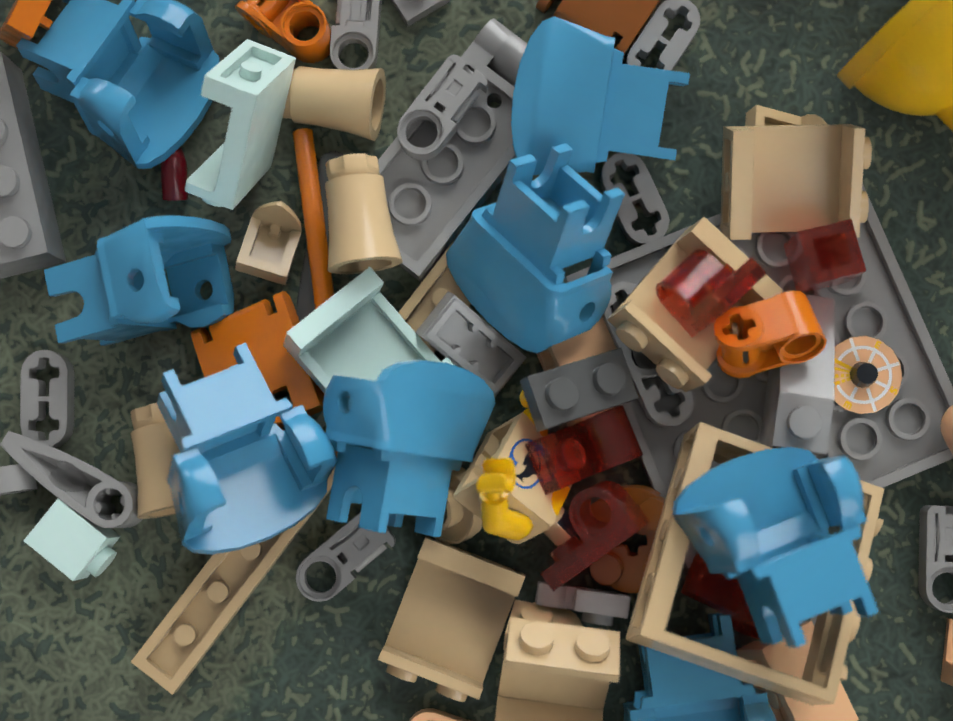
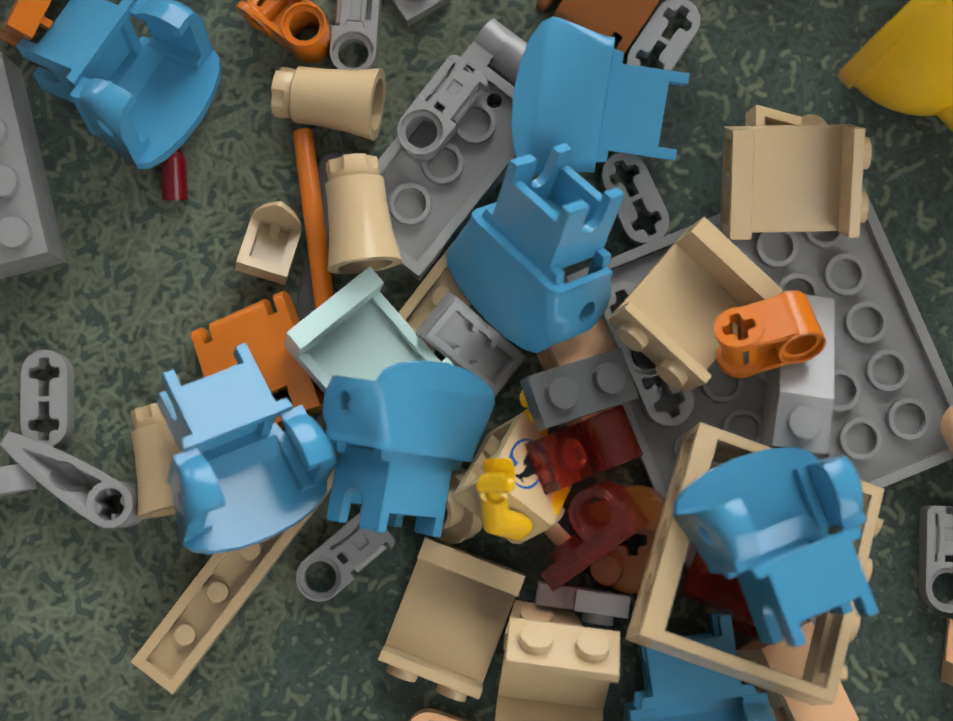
light aqua brick [24,498,121,581] -> none
dark azure piece [44,215,234,346] -> none
light aqua panel [185,39,296,210] -> none
clear red plate [655,249,767,338] -> none
clear red brick [783,219,866,293] -> none
light nougat piece [834,336,902,414] -> none

